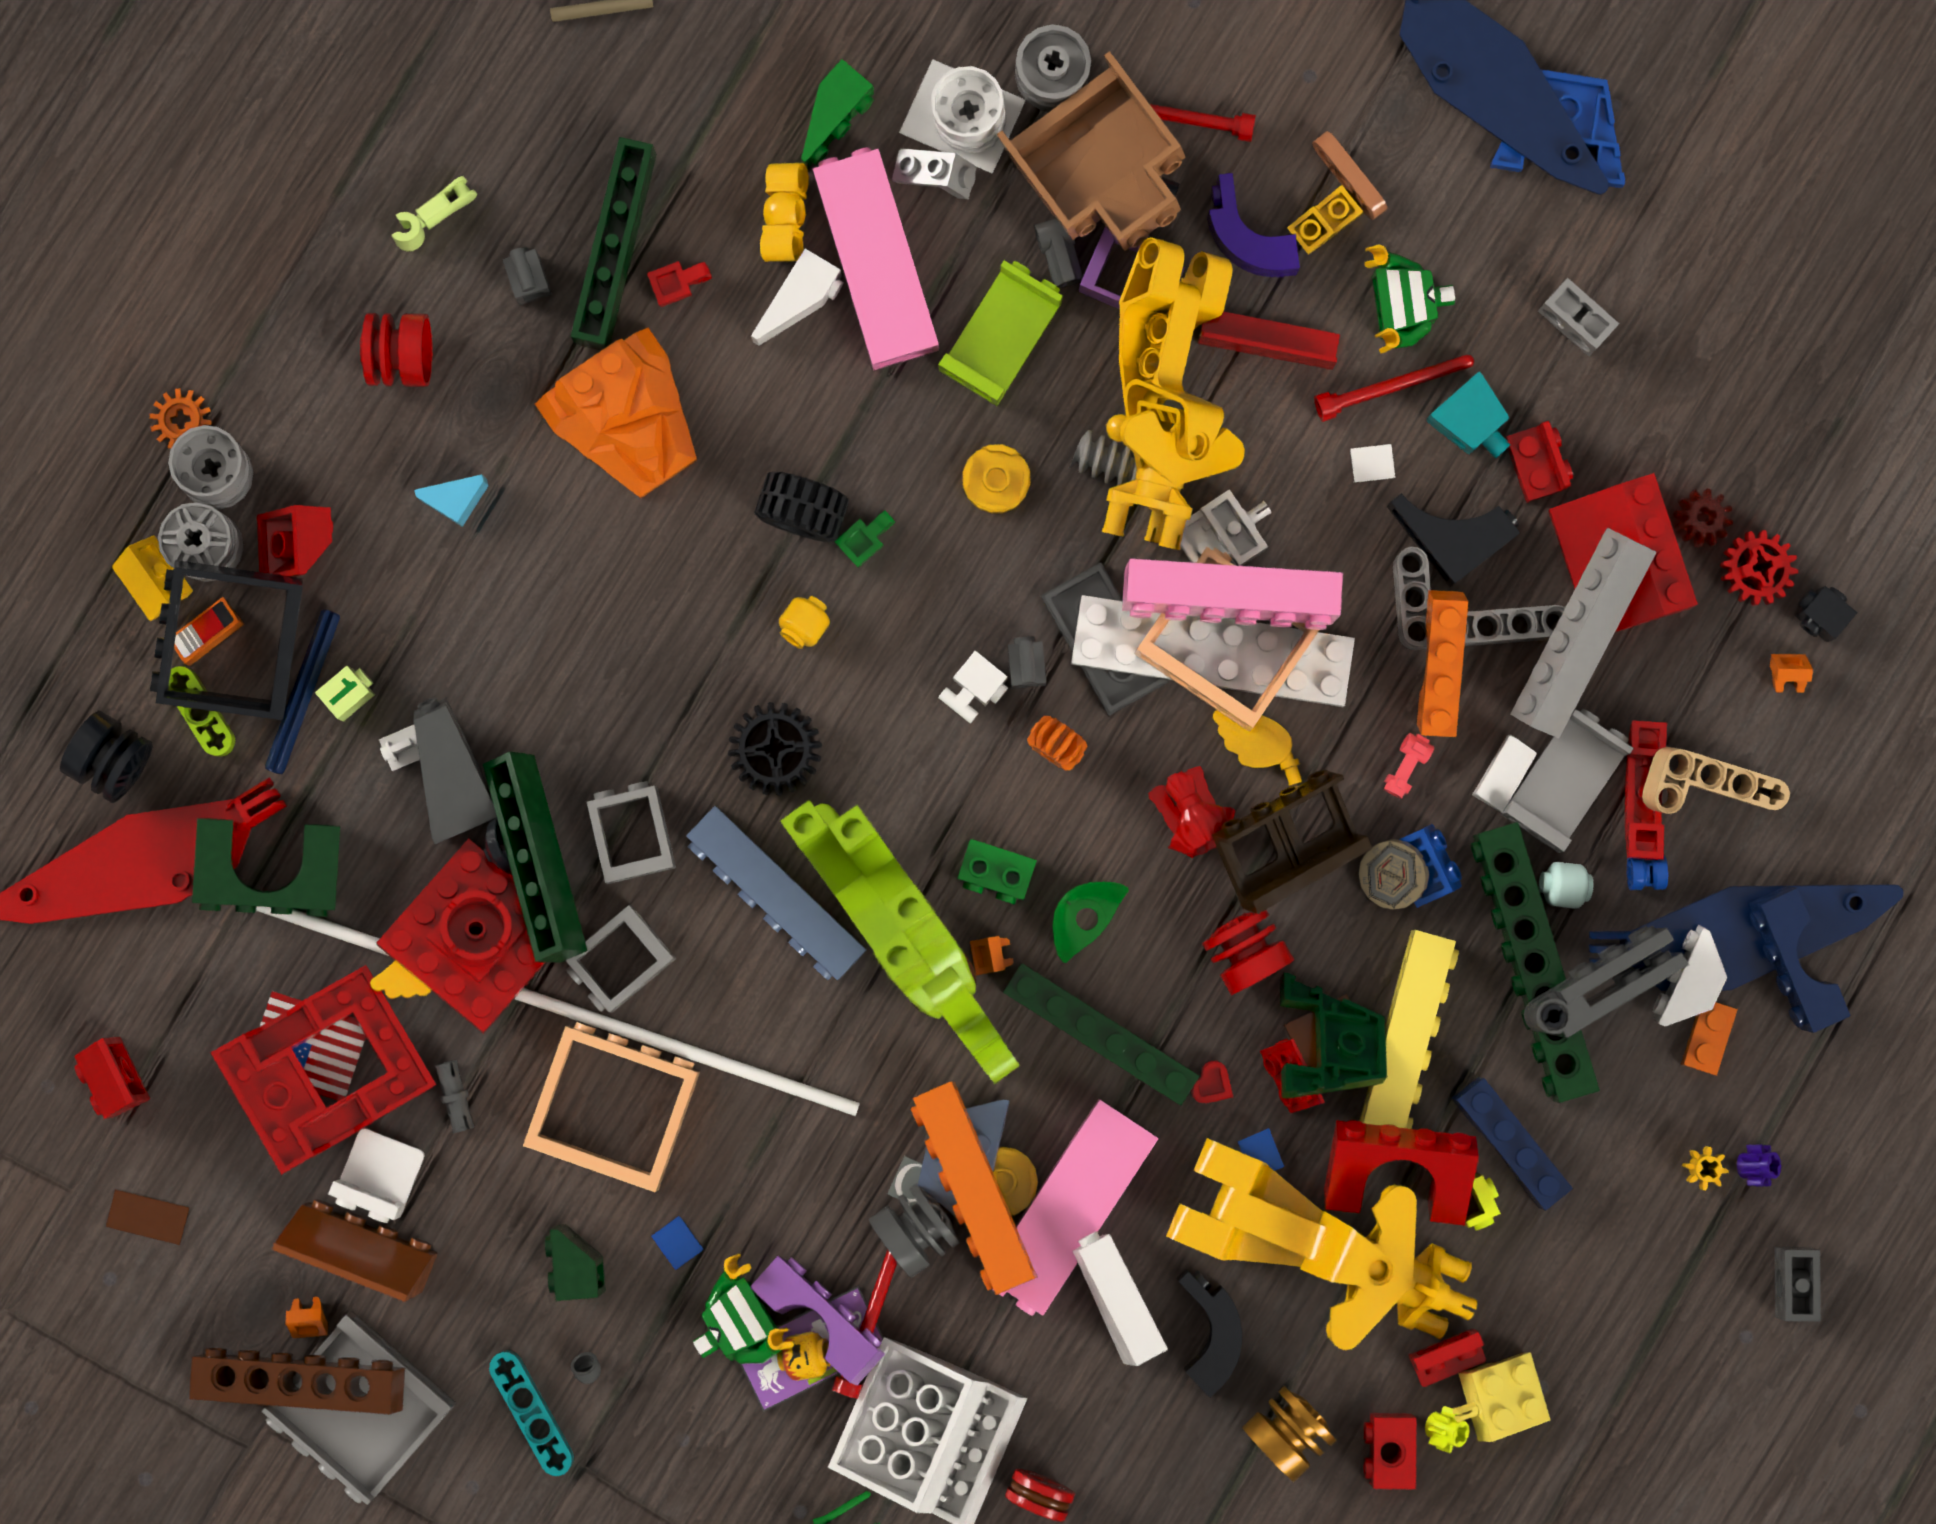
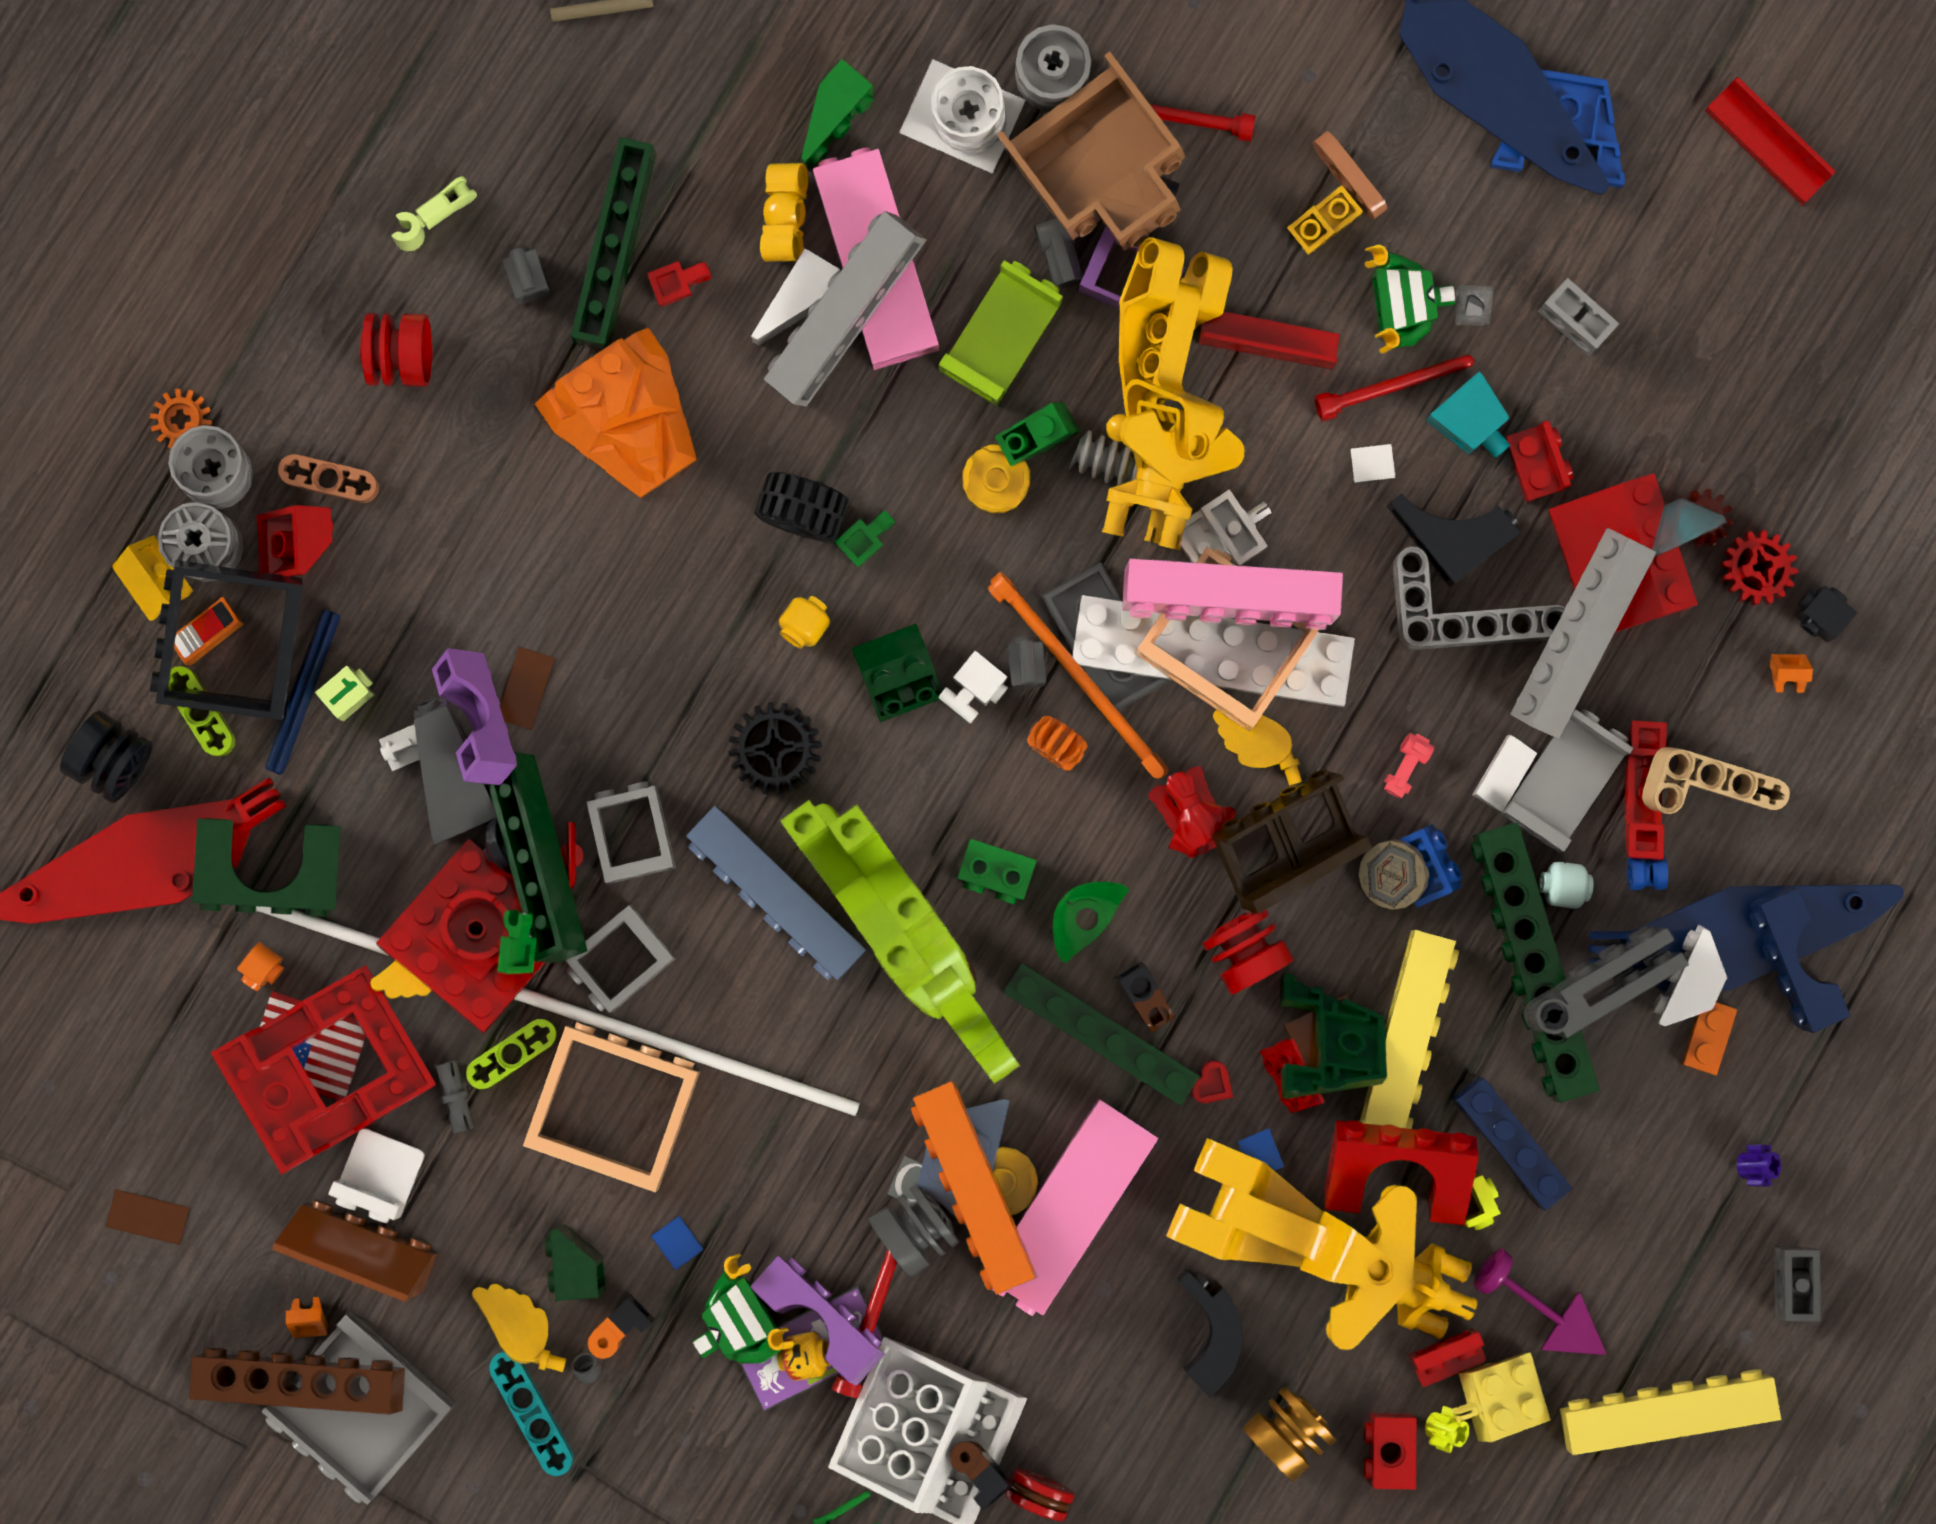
red slope [74,1037,150,1119] -> none
medium azure slope [414,474,488,527] -> none
light grey bracket [892,149,977,199] -> none
orange tile [970,936,1014,975] -> none
white slope [1073,1231,1168,1366] -> none
dark purple arch [1207,173,1300,277] -> none
orange arch [1417,590,1468,737] -> none
yellow gear [1682,1146,1729,1190] -> none
none -> orange plate [237,942,284,992]
none -> nougat beam [278,454,379,503]
none -> medium lavender arch [432,648,517,785]
none -> lime beam [466,1019,558,1089]
none -> yellow animal [472,1284,567,1372]
none -> green plate [497,910,537,974]
none -> reddish brown sticker [500,647,555,730]
none -> red piece [560,822,584,890]
none -> leg [588,1295,655,1359]
none -> light grey brick [764,211,927,406]
none -> dark green slope [852,623,942,722]
none -> leg [950,1441,1014,1509]
none -> orange hinge [987,572,1169,779]
none -> green slope [995,402,1080,467]
none -> leg [1115,961,1175,1033]
none -> clear slope [1455,285,1493,325]
none -> magenta piece [1474,1248,1607,1355]
none -> light yellow brick [1560,1370,1781,1455]
none -> clear light blue slope [1652,498,1727,557]
none -> red panel [1704,77,1836,205]

